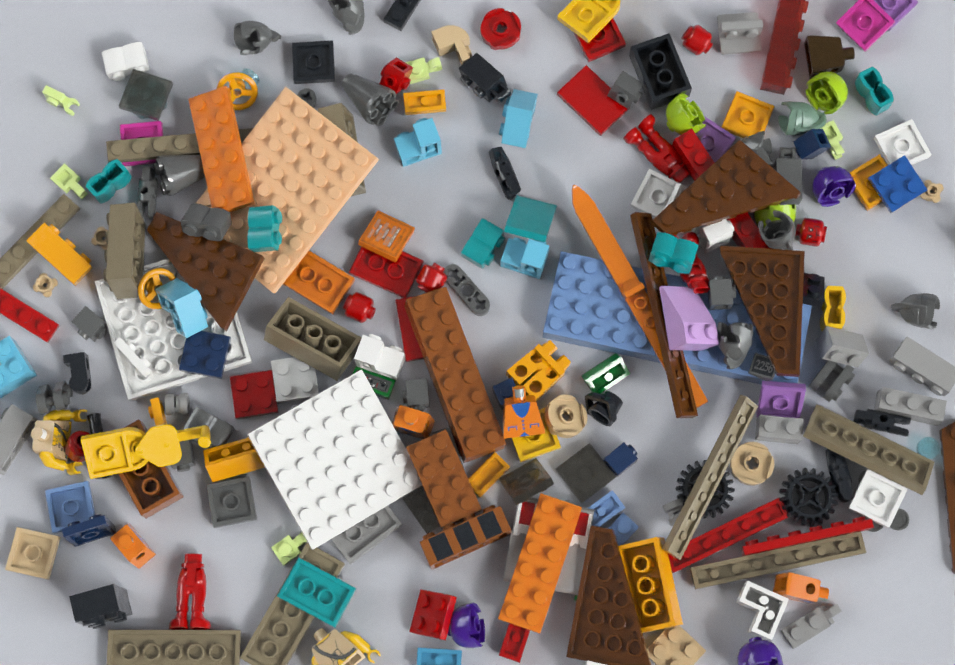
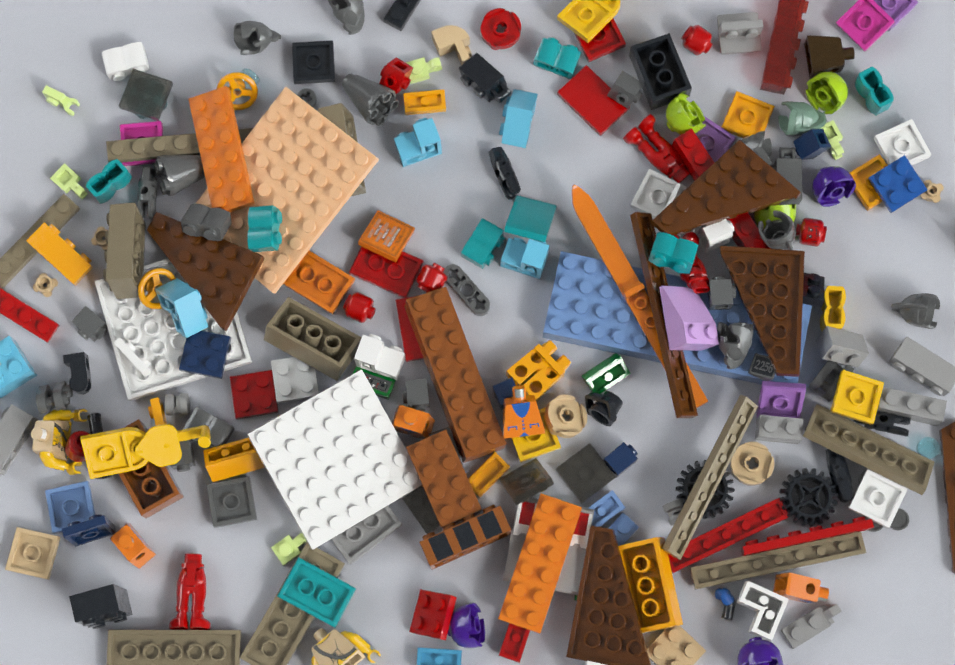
none -> teal brick [533,37,581,79]
none -> arm [715,588,736,620]
none -> yellow plate [830,370,884,425]

